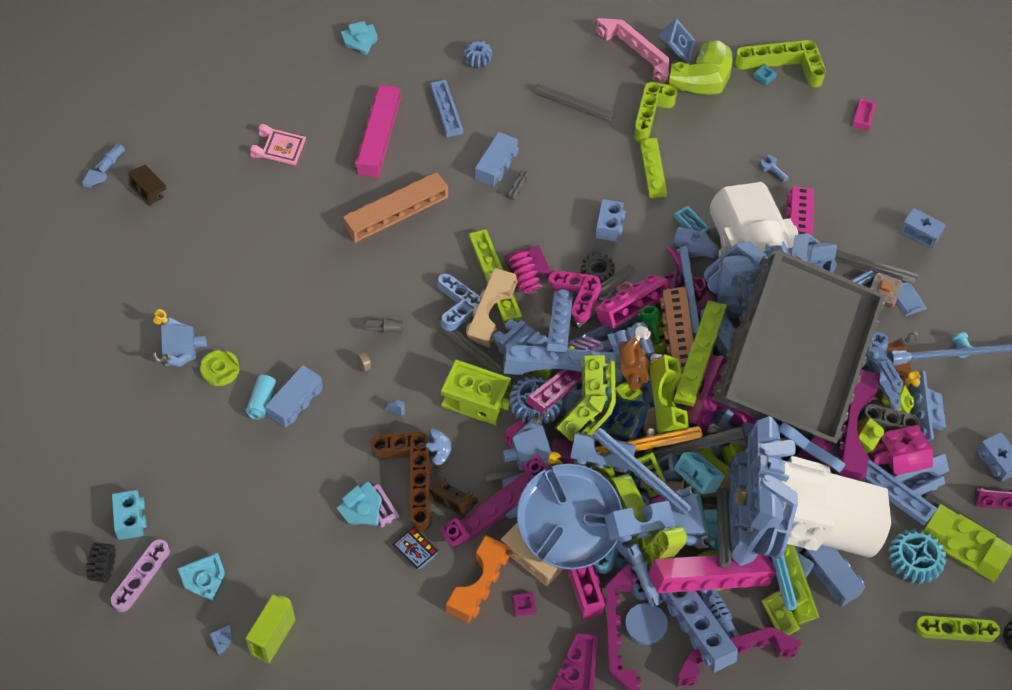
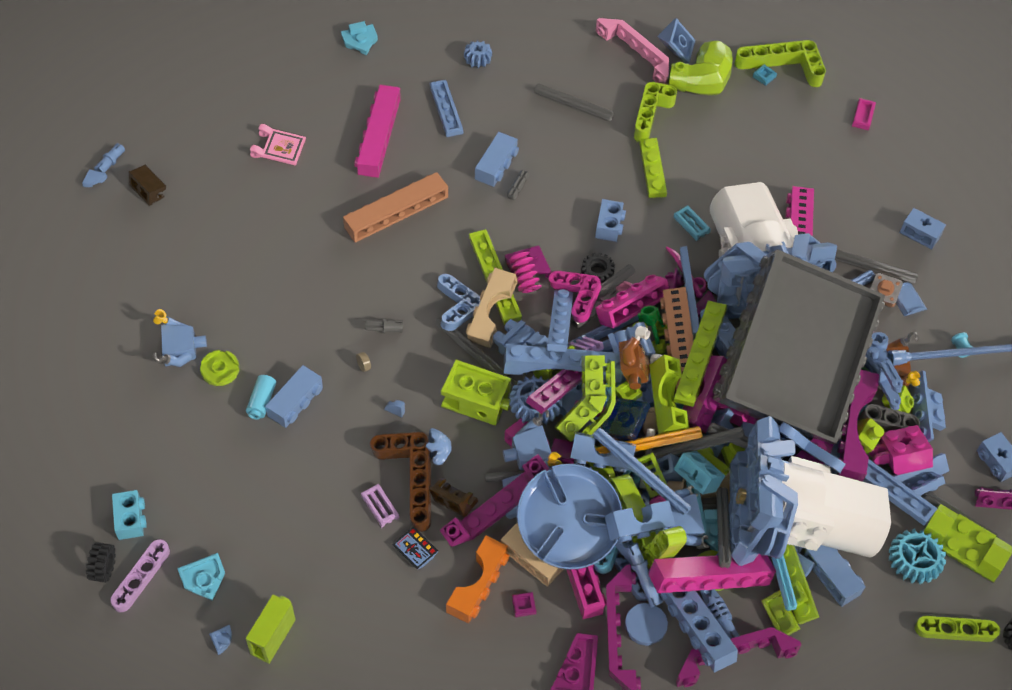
medium azure plate [337,482,382,526] -> none
medium blue animal [674,225,720,259] -> none
medium blue bar [759,155,789,182] -> none

